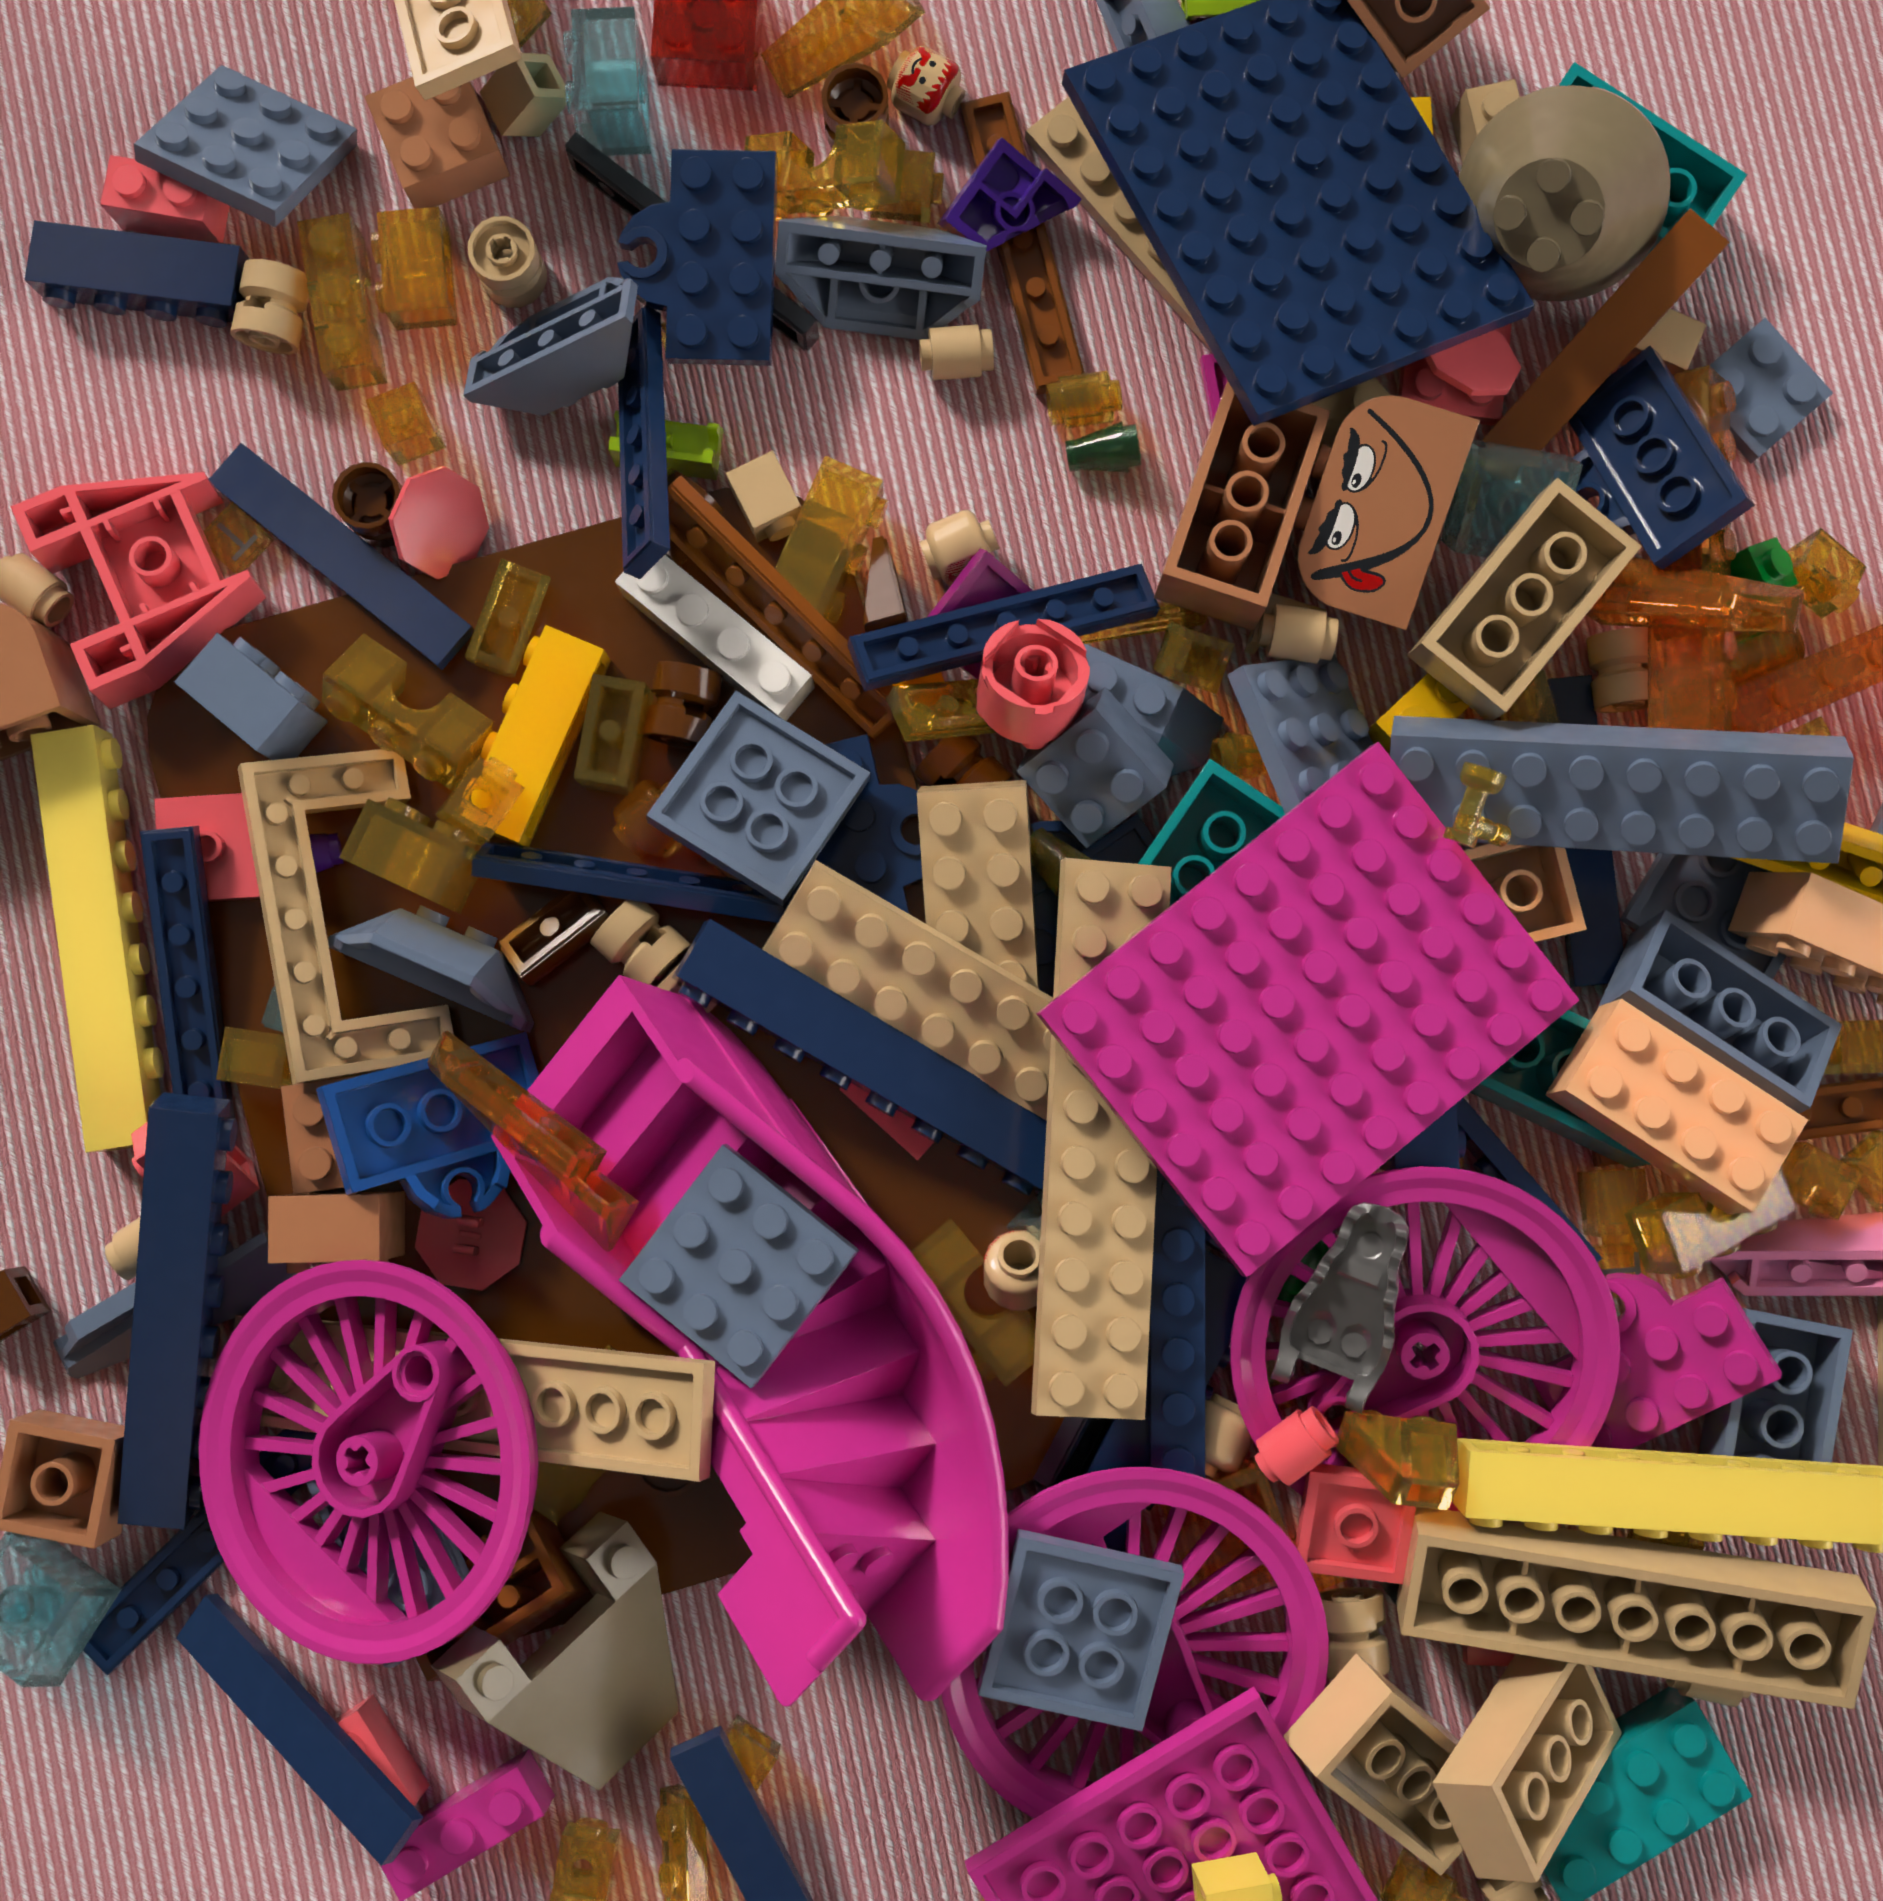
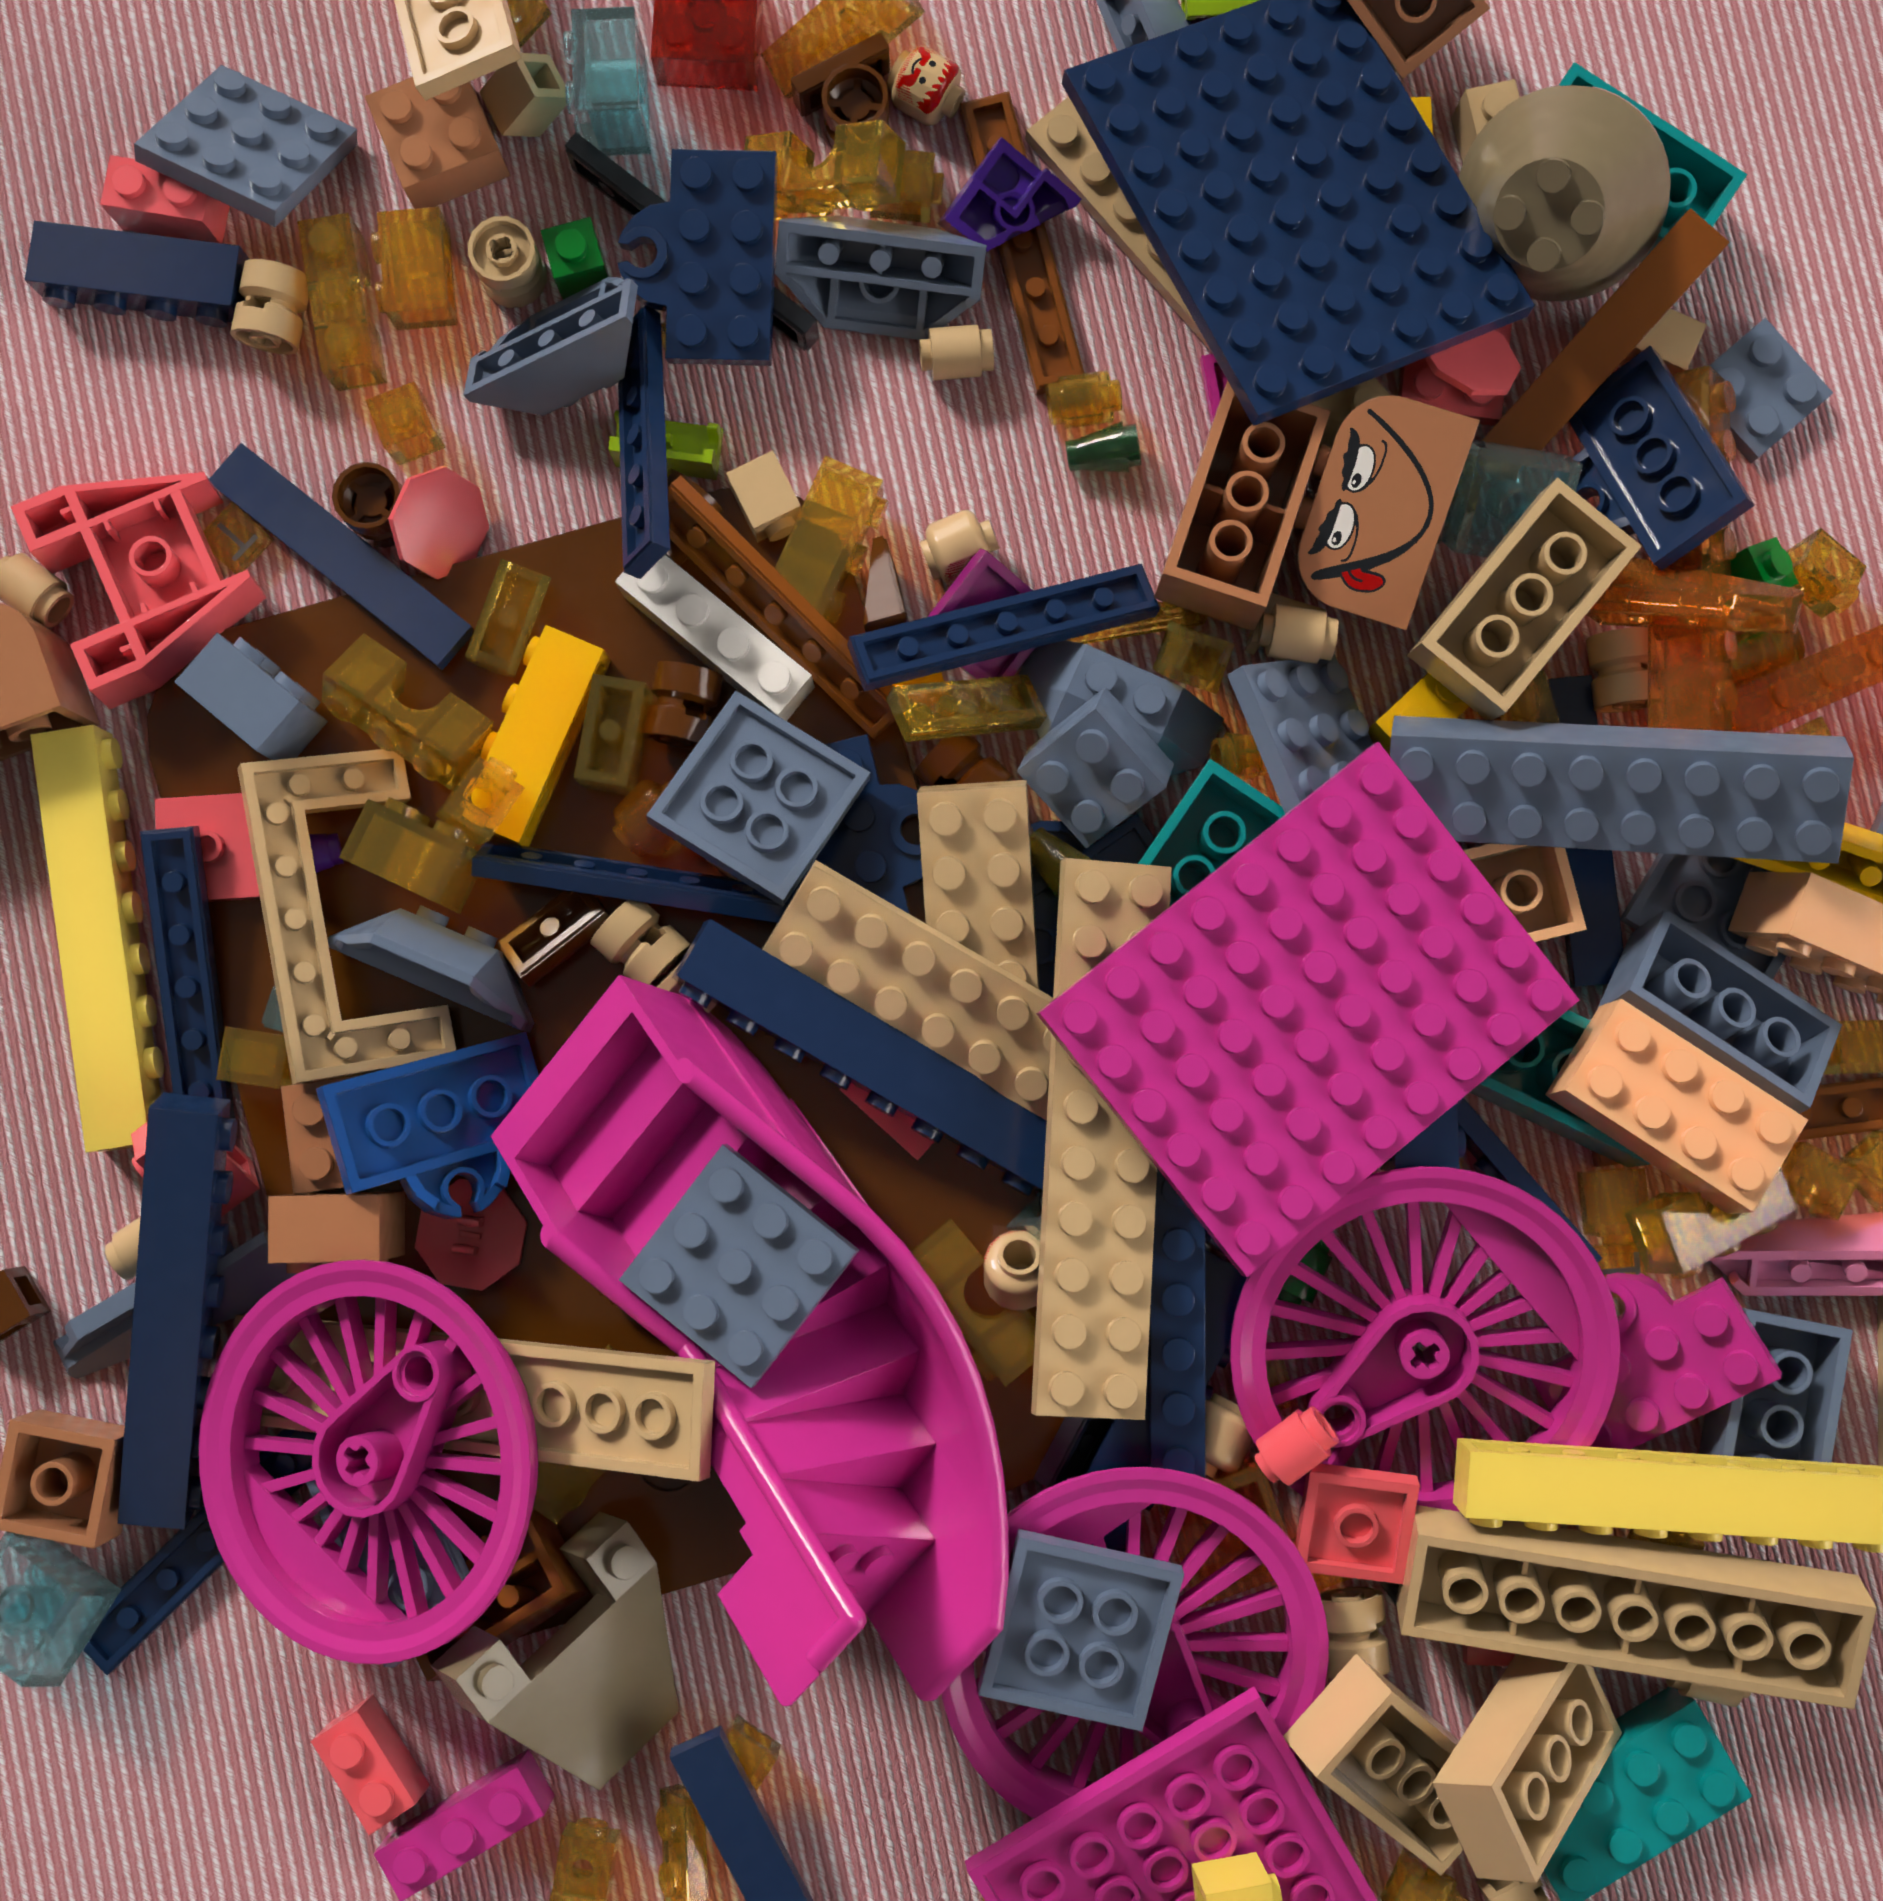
dark blue tile [176,1593,424,1866] -> none
clear orange wedge [427,1031,639,1252] -> none
coral brick [976,619,1090,750] -> none
flat silver animal [1271,1202,1409,1414] -> none
clear yellow slope [1336,1410,1459,1510] -> none
clear yellow piece [1443,762,1511,848] -> none
none -> green brick [540,217,609,299]
none -> reddish brown tile [790,32,890,117]

